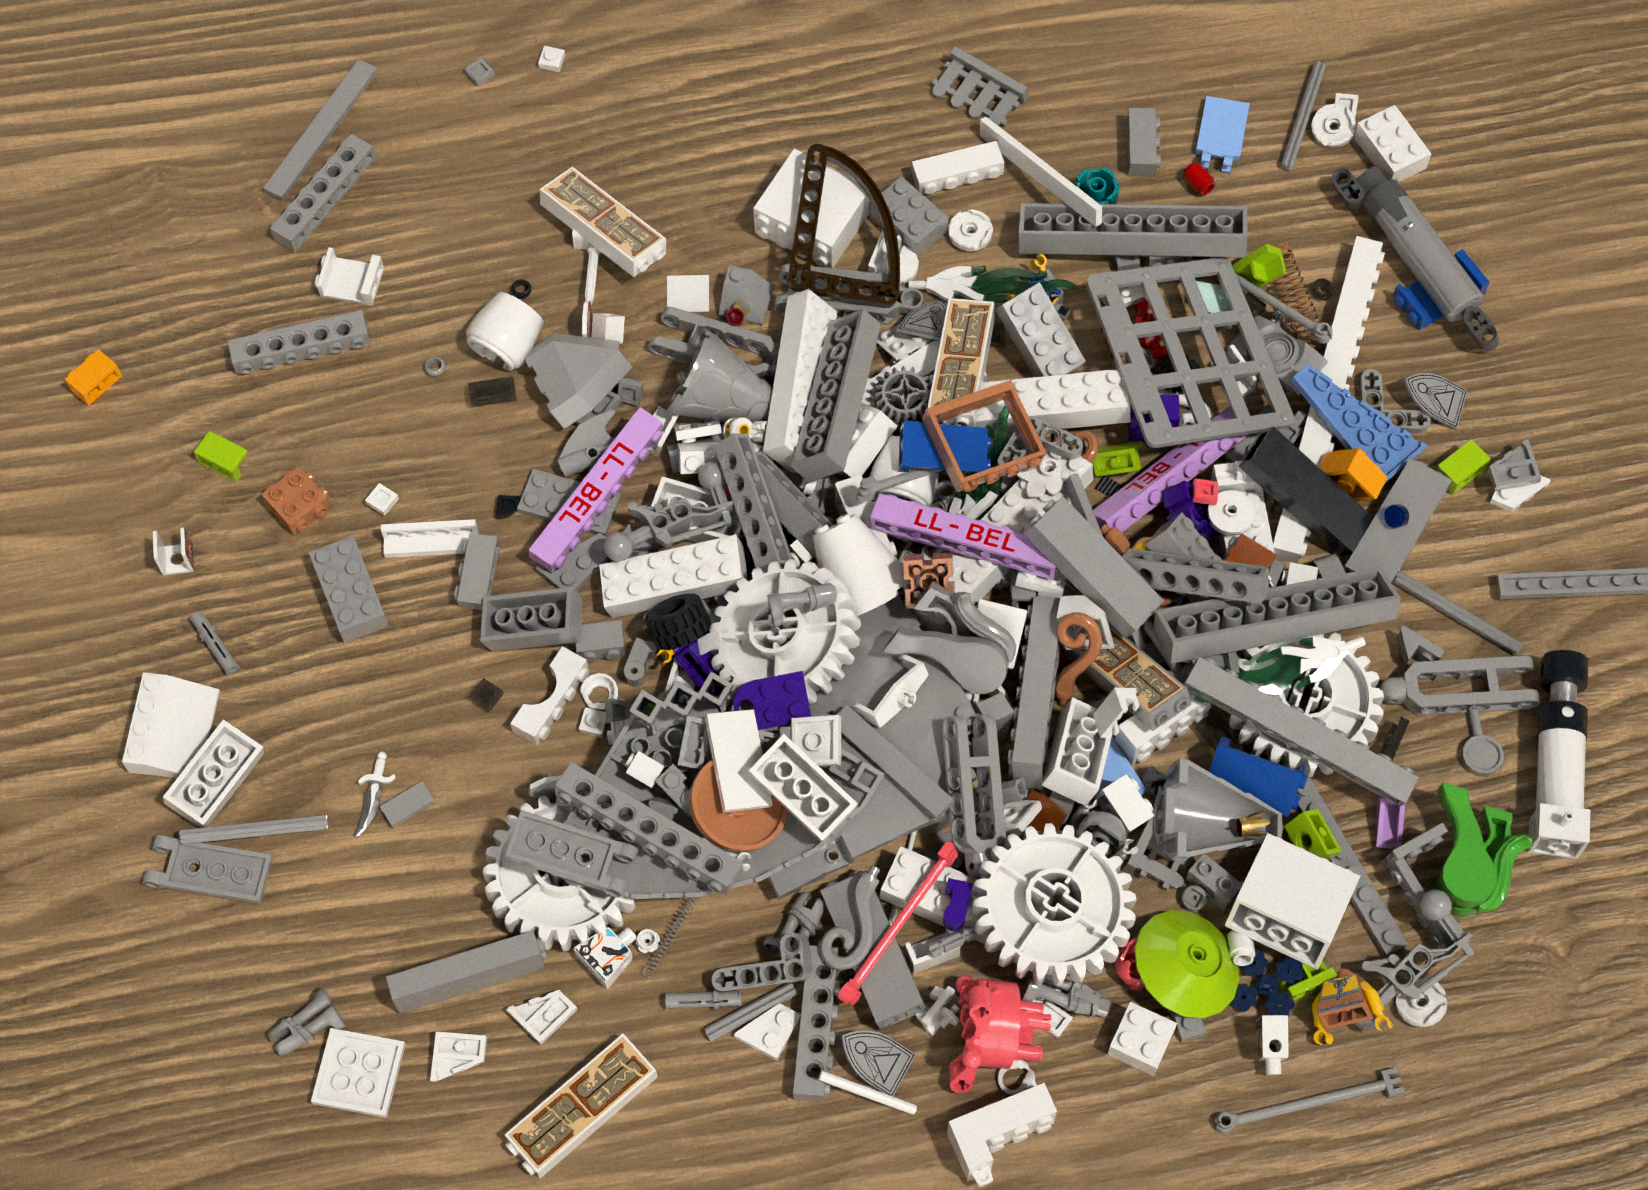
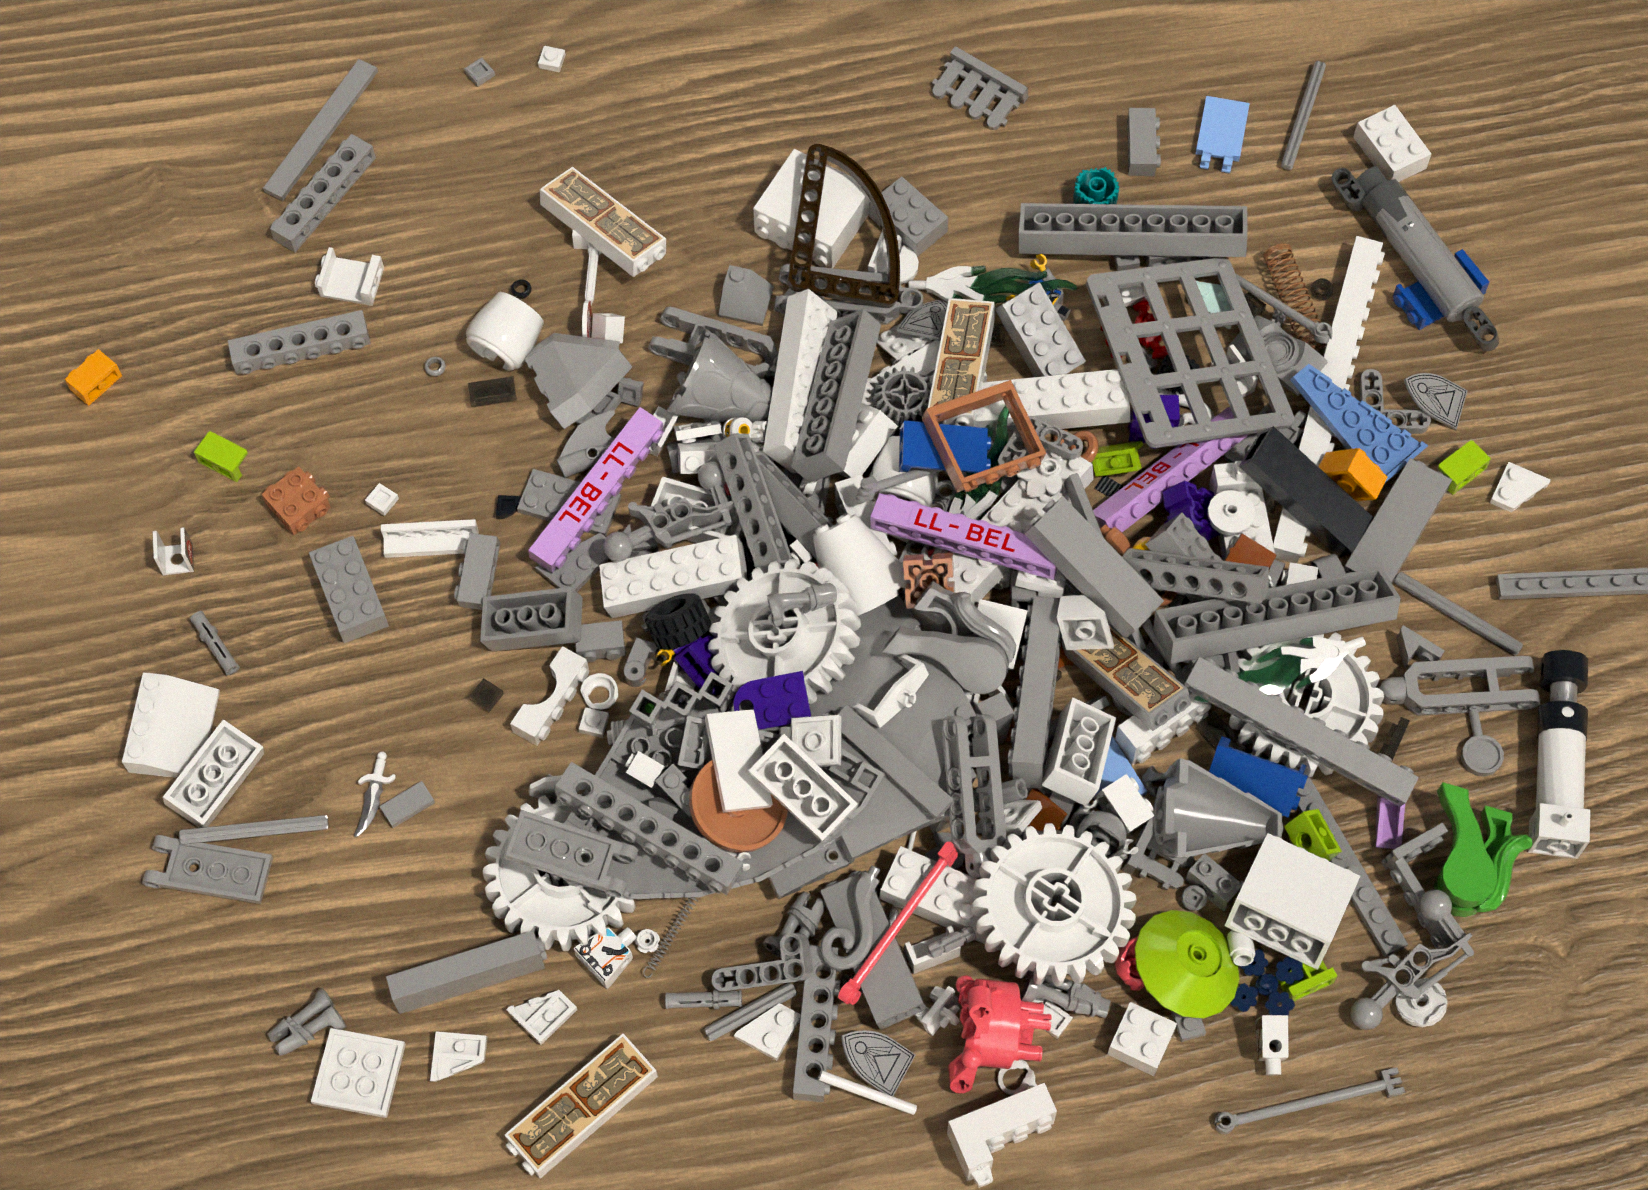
light grey plate [605,698,630,725] -> none
white sticker [667,275,709,312] -> none
white sticker [698,630,719,655] -> none
dark red piece [726,300,751,326] -> none
white brick [911,141,1004,195] -> none
dark purple leg [943,878,973,931] -> none
white plate [948,209,993,251] -> none
white tile [980,117,1102,227] -> none
nougat plant [1055,612,1102,705] -> none
white hinge [1093,687,1139,738] -> none
red brick [1183,163,1216,196] -> none
coral tile [1193,478,1218,505] -> none
pearl gold piece [1232,811,1270,837] -> none
lime panel [1233,244,1286,288] -> none
white plate [1311,104,1356,148] -> none
torso [1312,969,1393,1045] -> none
white plate [1335,93,1359,119] -> none
clear blue tile [1384,504,1409,528] -> none
light grey wing [1488,439,1542,491] -> none

